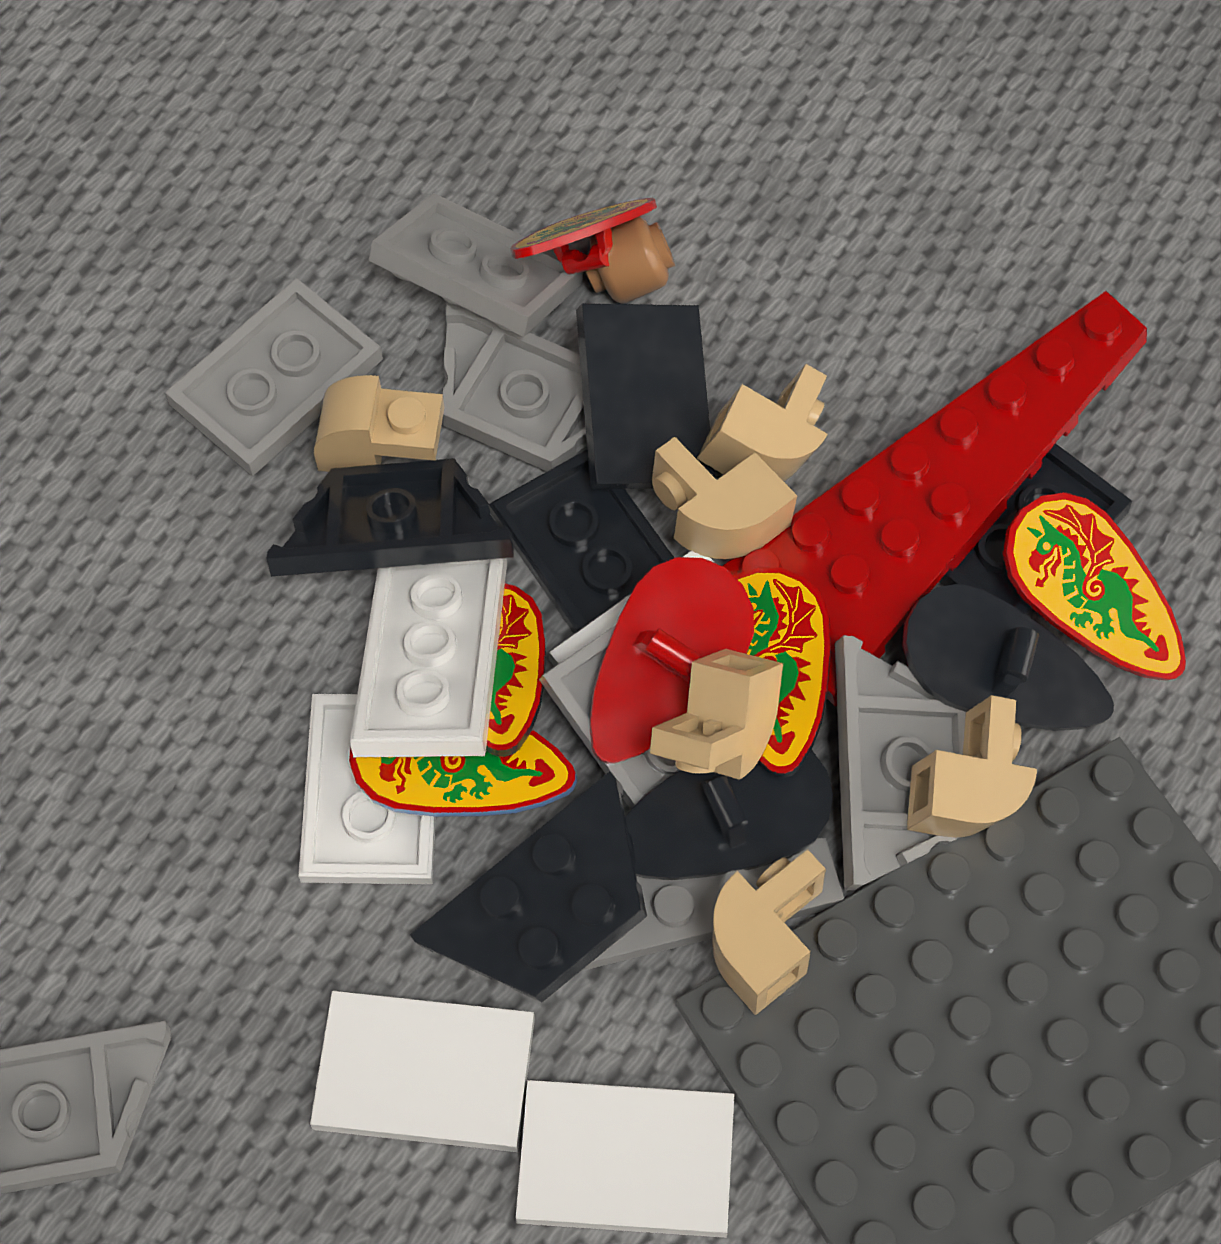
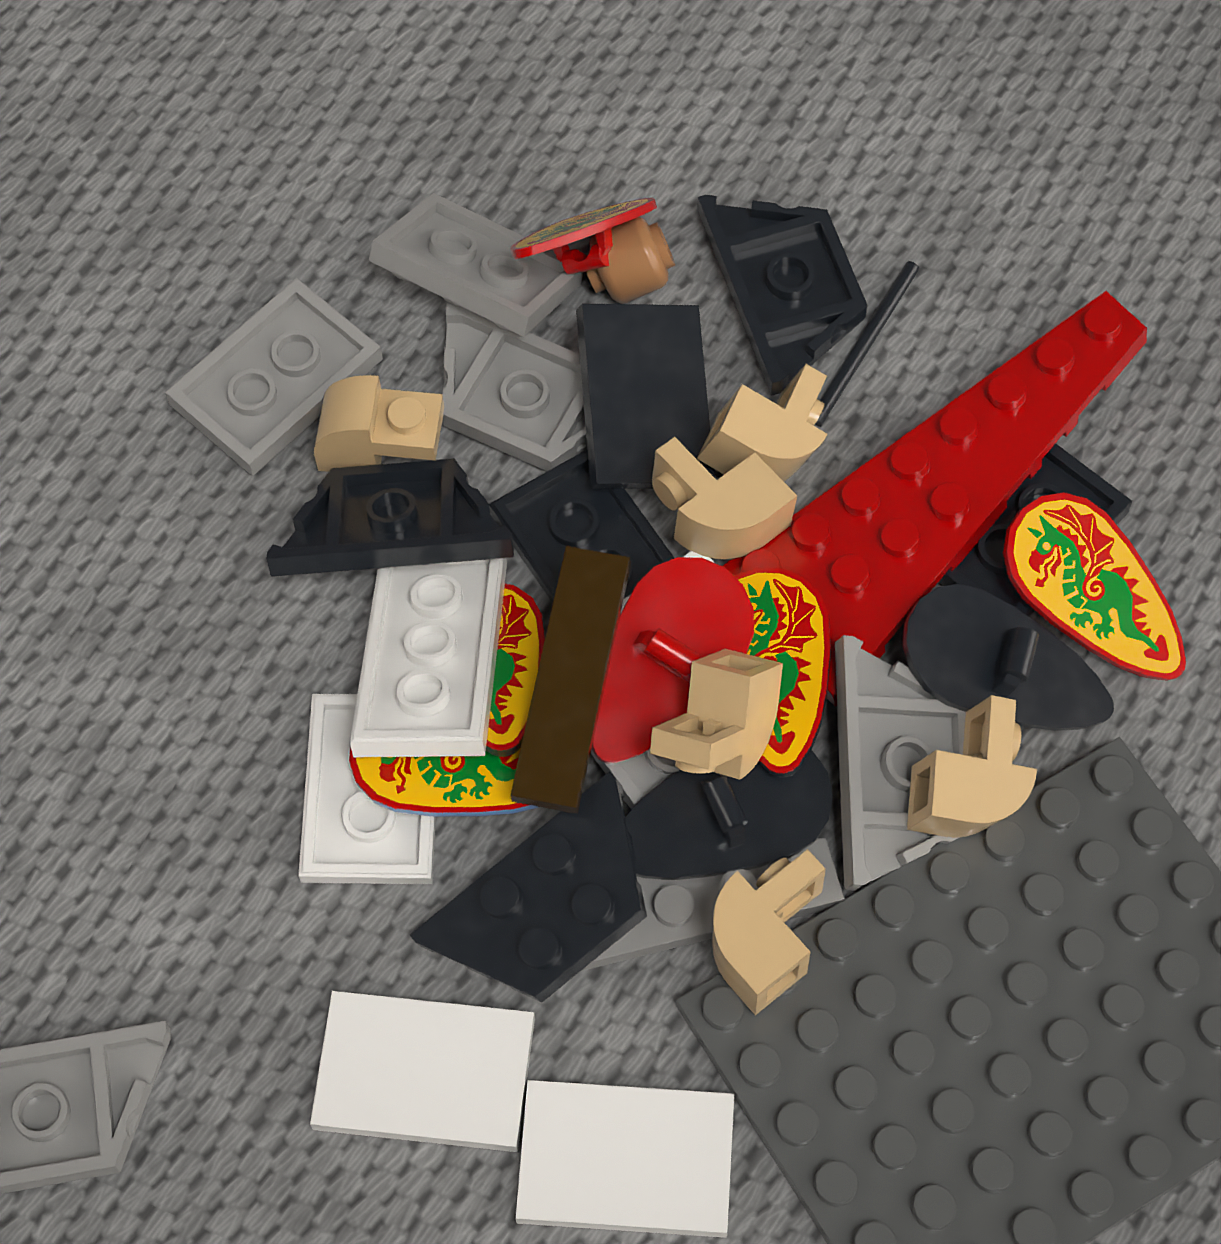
none -> dark brown tile [510,546,631,814]
none -> black wing [697,195,868,396]
none -> black axle [815,261,919,427]

